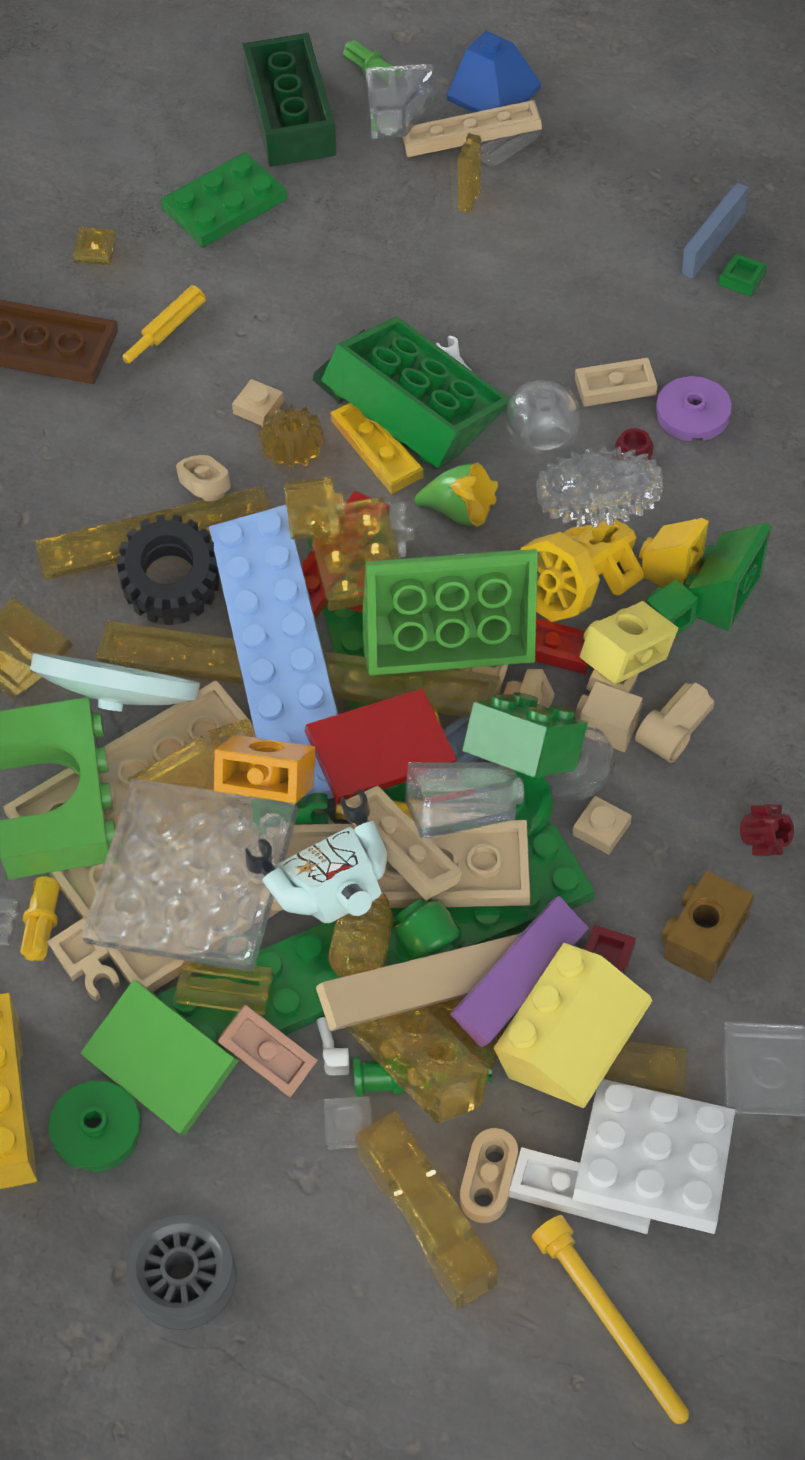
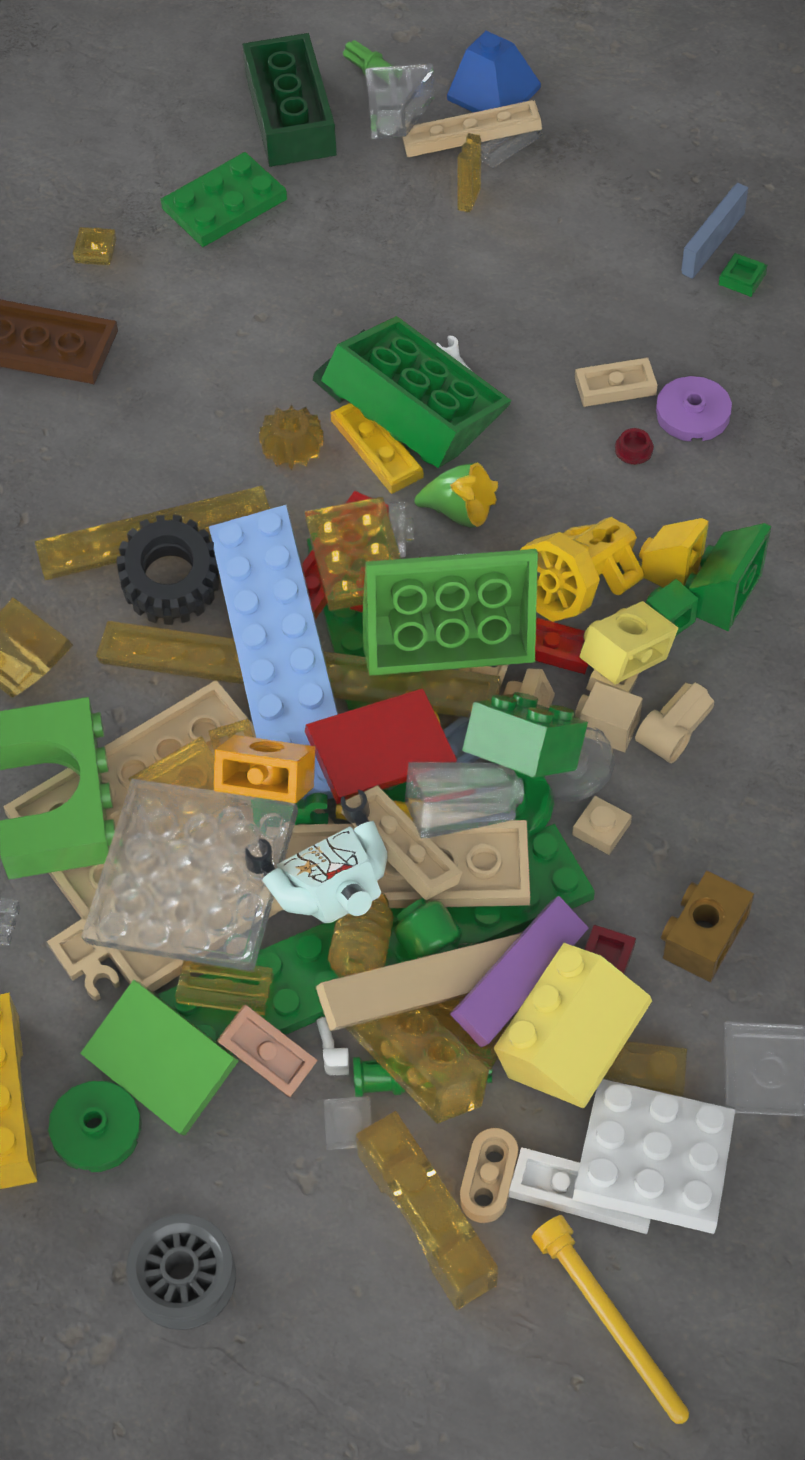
yellow axle [20,876,61,962] -> none
light aqua dish [30,652,200,712] -> none
yellow axle [122,285,206,364] -> none
tan plate [176,455,231,501] -> none
tan plate [232,379,284,427] -> none
clear yellow brick [284,477,345,539] -> none
clear cylinder [505,378,580,454] -> none
clear gear [536,447,664,527] -> none
dark red gear [740,804,794,856] -> none

